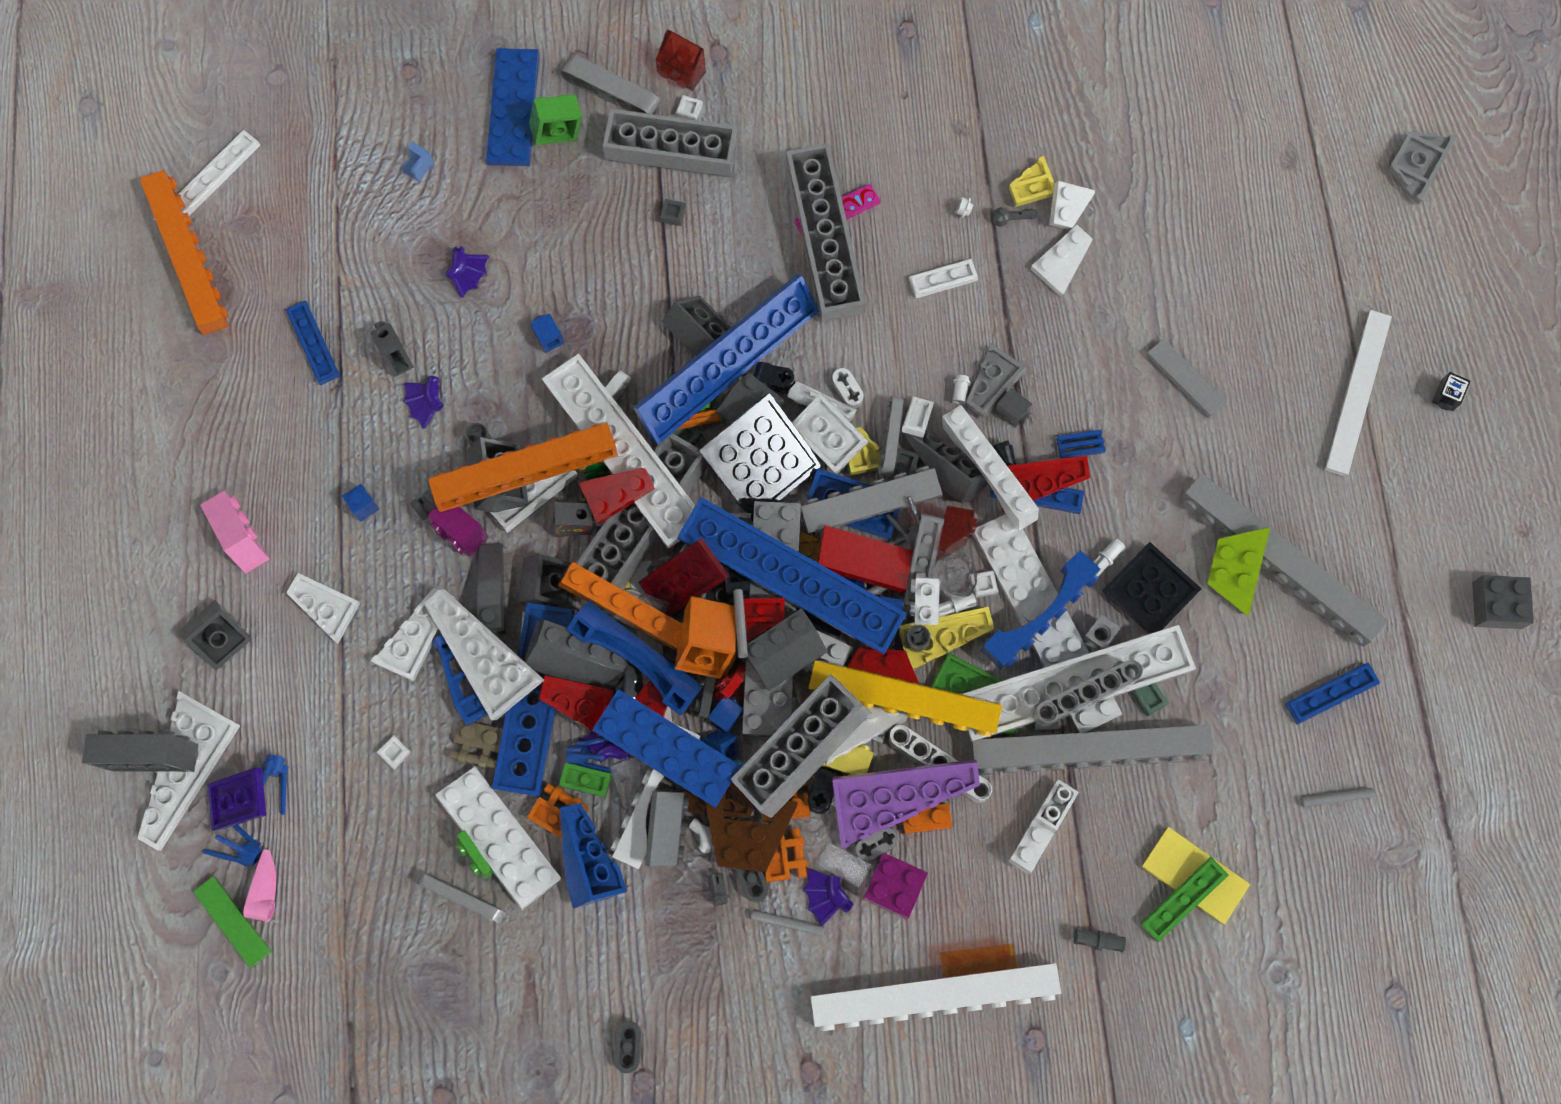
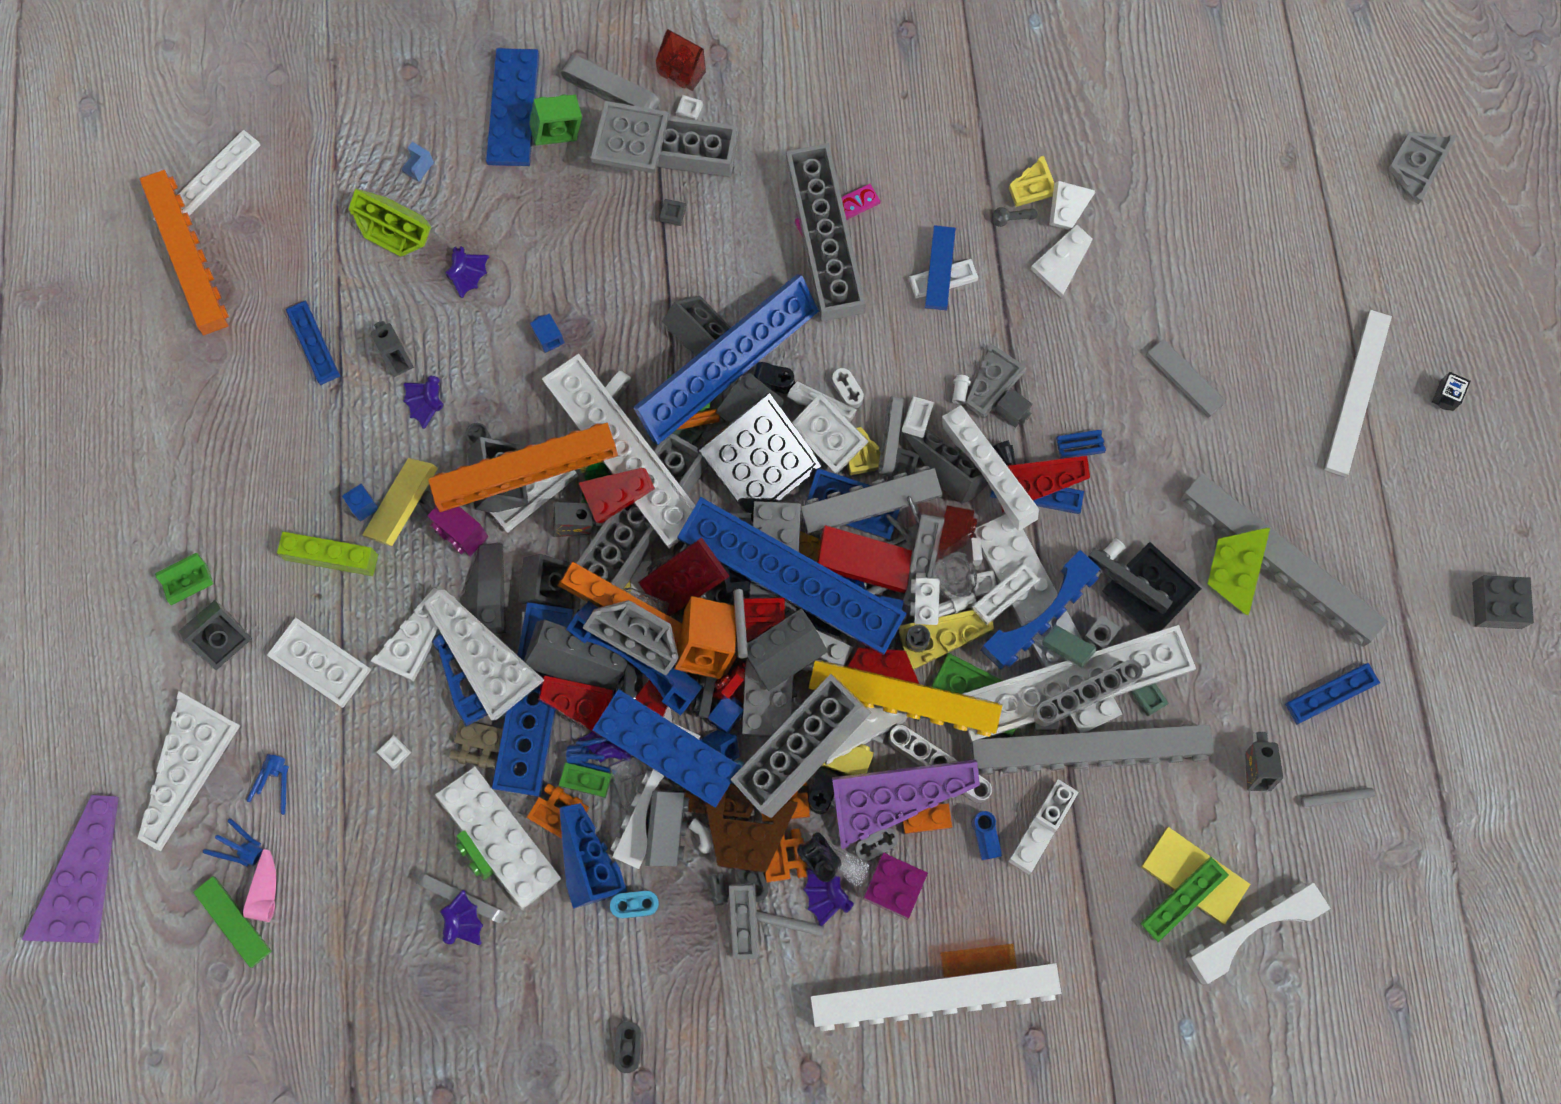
dark grey brick [82,730,199,772] -> none
bright pink wedge [200,490,269,574] -> none
dark purple tile [208,768,266,831] -> none
white wing [287,573,360,644] -> none
white plate [955,197,973,218] -> none
dark grey pin [1074,928,1126,953] -> none
none -> medium lavender wing [22,795,119,943]
none -> bright green bracket [155,553,214,605]
none -> white plate [267,617,371,708]
none -> lime brick [277,531,379,576]
none -> lime wedge [349,189,431,257]
none -> light yellow tile [362,458,438,546]
none -> dark purple arm [440,890,483,945]
none -> light grey wedge [583,600,678,675]
none -> light grey plate [591,101,669,174]
none -> medium azure plate [610,891,659,919]
none -> light grey plate [729,883,759,959]
none -> black piece [797,832,842,882]
none -> blue tile [925,225,956,311]
none -> white tile [969,538,983,566]
none -> blue piece [971,811,1002,861]
none -> white tile [972,563,1040,625]
none -> sand green tile [1042,625,1096,668]
none -> dark grey plate [1088,548,1173,614]
none -> white arch [1185,882,1331,985]
none -> dark grey torso [1245,732,1283,791]

